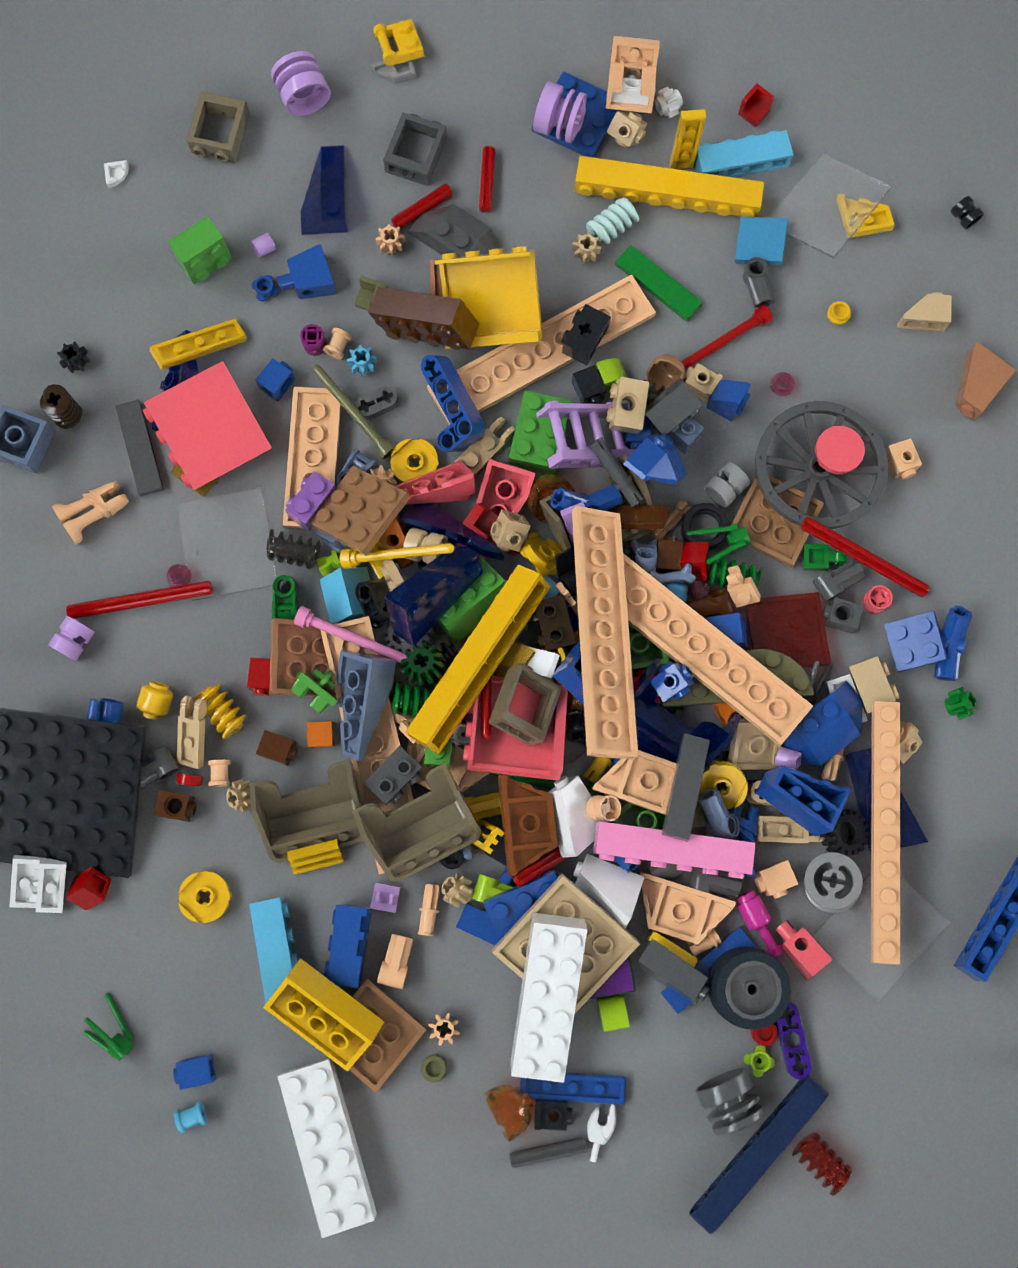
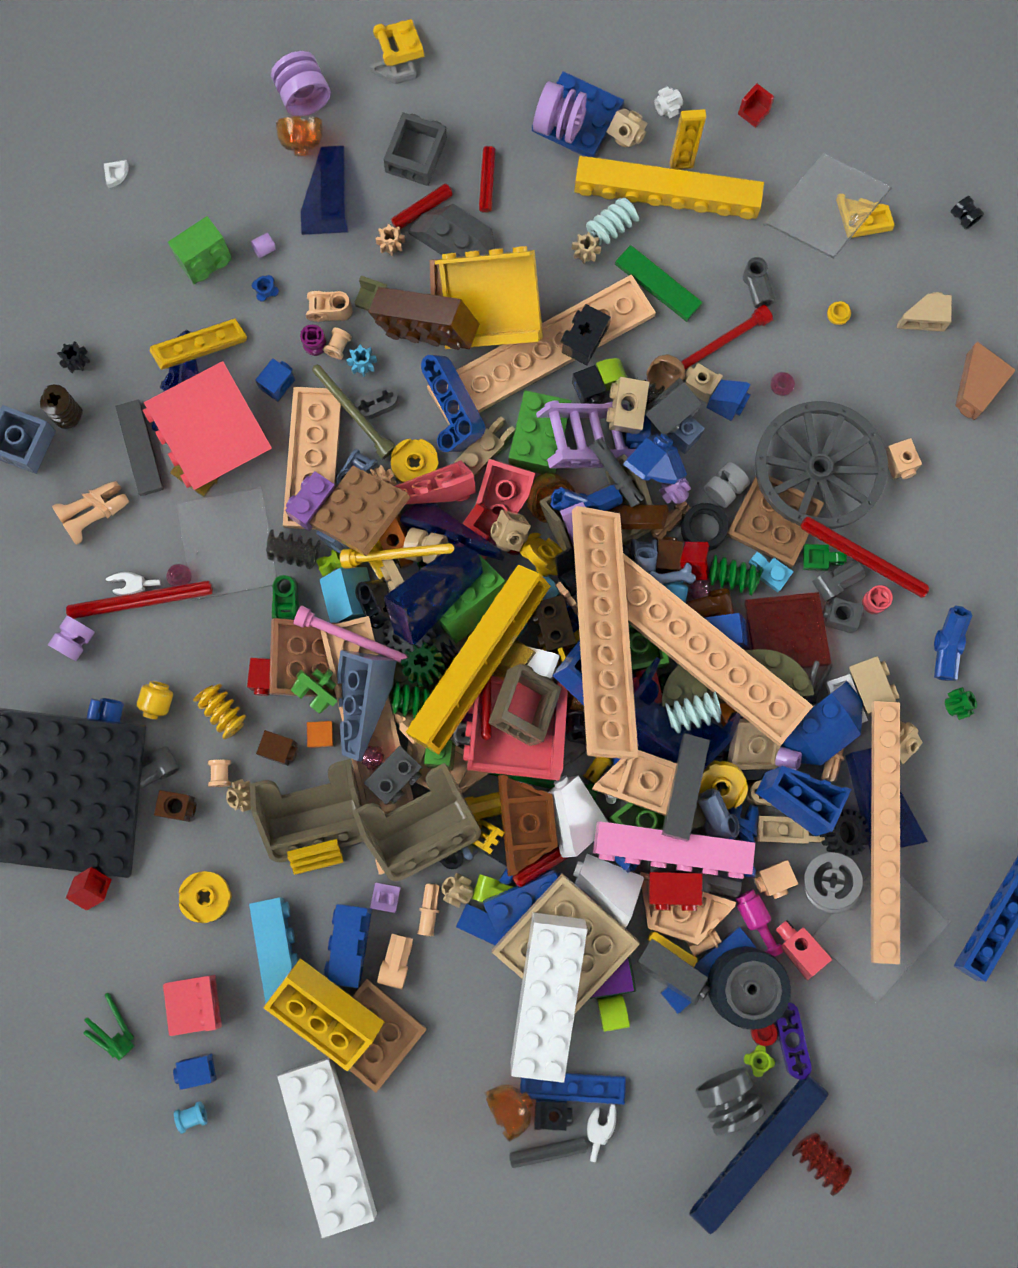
white slope [9,855,67,913] -> none
tan hinge [176,695,207,769] -> none
red tile [176,773,203,786] -> none
dark tan window [186,92,250,163] -> none
blue torso [277,244,336,299] -> none
olive tile [421,1054,447,1082] -> none
light nougat gear [428,1012,460,1046] -> none
light nougat wheel [586,795,621,822] -> none
light nougat brick [606,36,660,113] -> none
blue brick [650,662,695,702] -> none
green plant [687,523,751,564] -> none
medium azure brick [694,130,793,178] -> none
light nougat plate [726,565,761,607] -> none
dark azure tile [735,217,788,265] -> none
coral tile [814,426,865,475] -> none
plate [884,611,948,672] -> none
none -> white hand [106,572,161,596]
none -> coral bracket [163,975,222,1036]
none -> clear orange cylinder [276,116,323,156]
none -> light nougat piece [306,291,353,322]
none -> clear pink plate [362,746,384,771]
none -> red brick [649,872,703,911]
none -> lavender gear [659,478,691,504]
none -> light aqua piece [665,691,722,734]
none -> medium azure plate [748,552,794,593]

